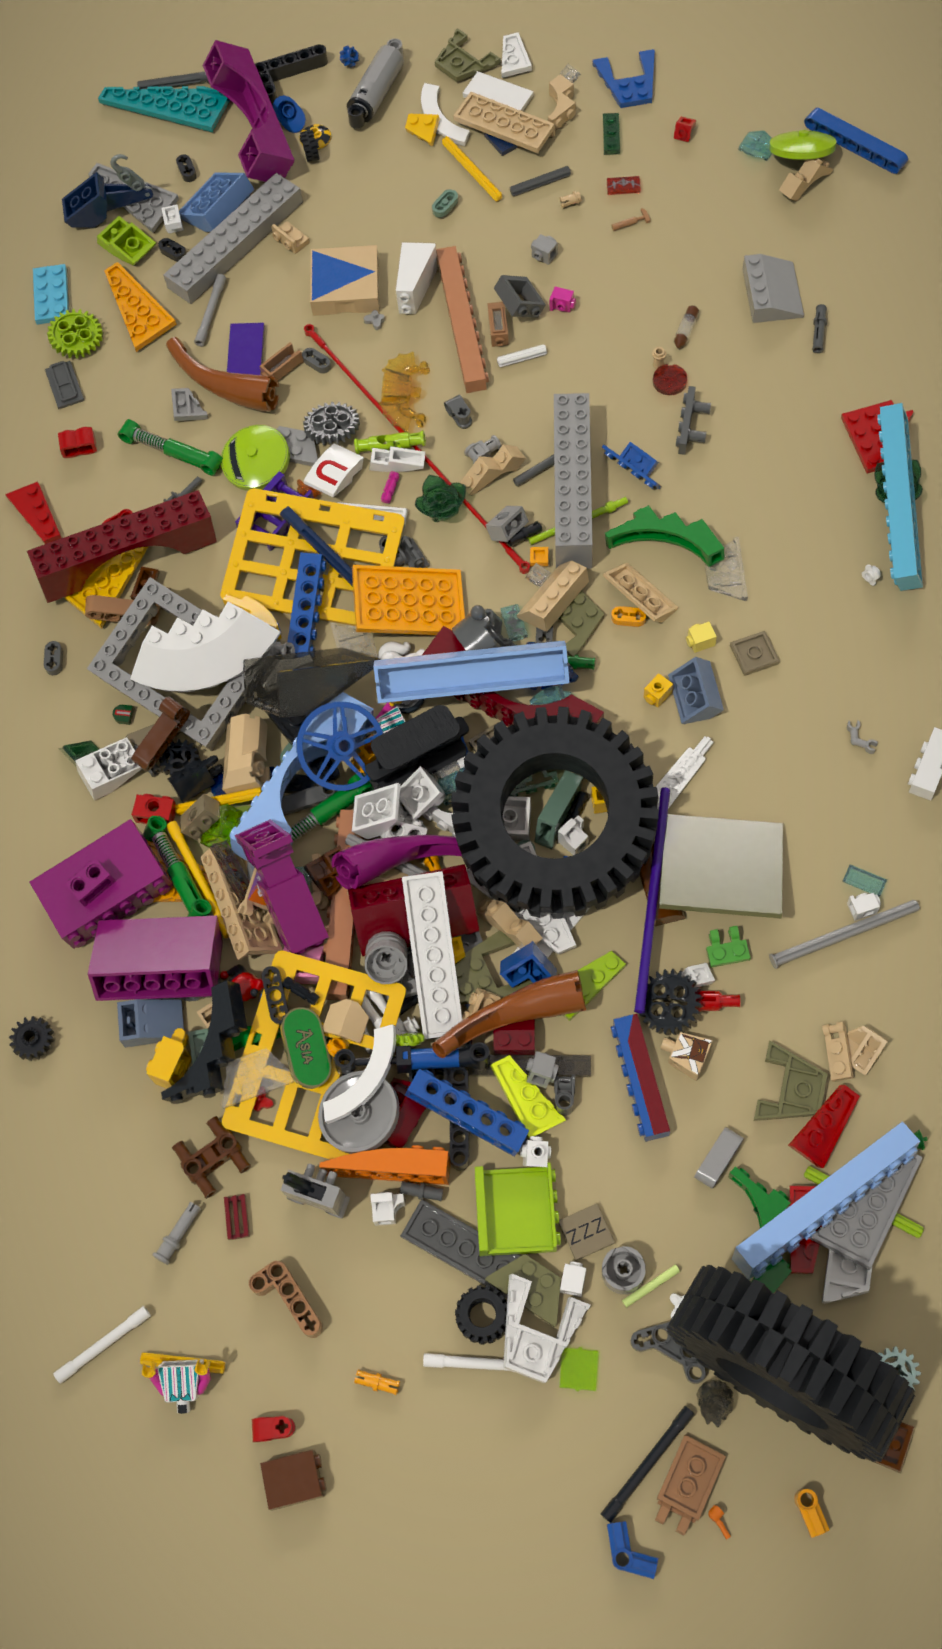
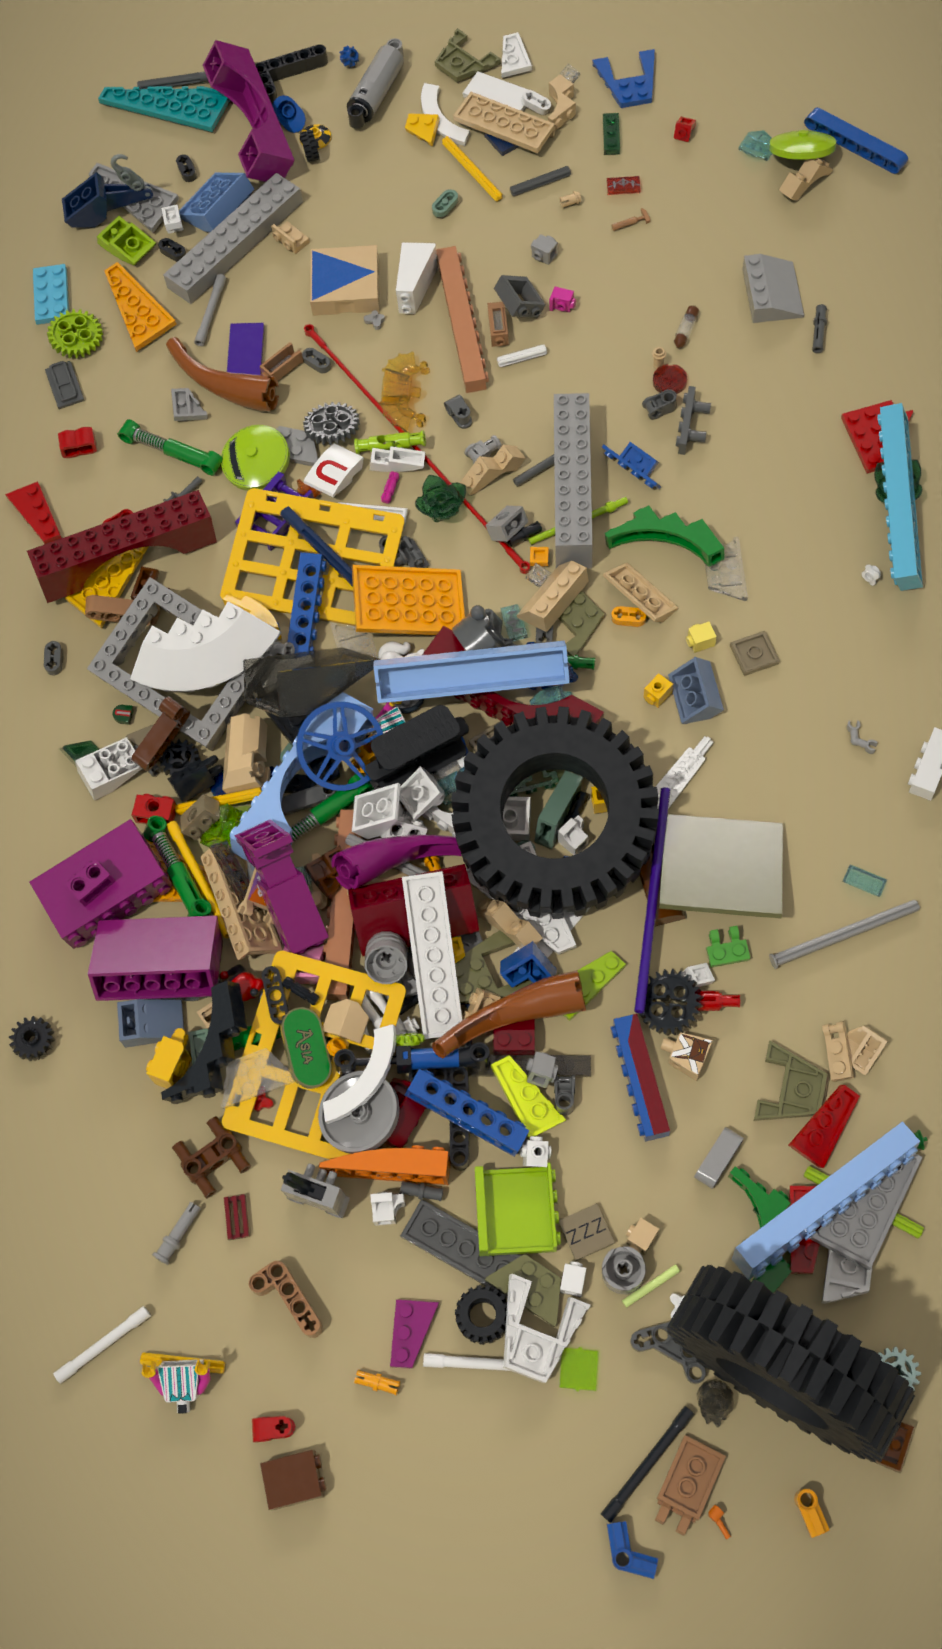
white brick [847,892,881,921] -> none
none -> magenta wing [390,1299,439,1369]
none -> white beam [521,90,551,115]
none -> tan brick [626,1218,659,1254]
none -> dark grey piece [642,389,677,420]

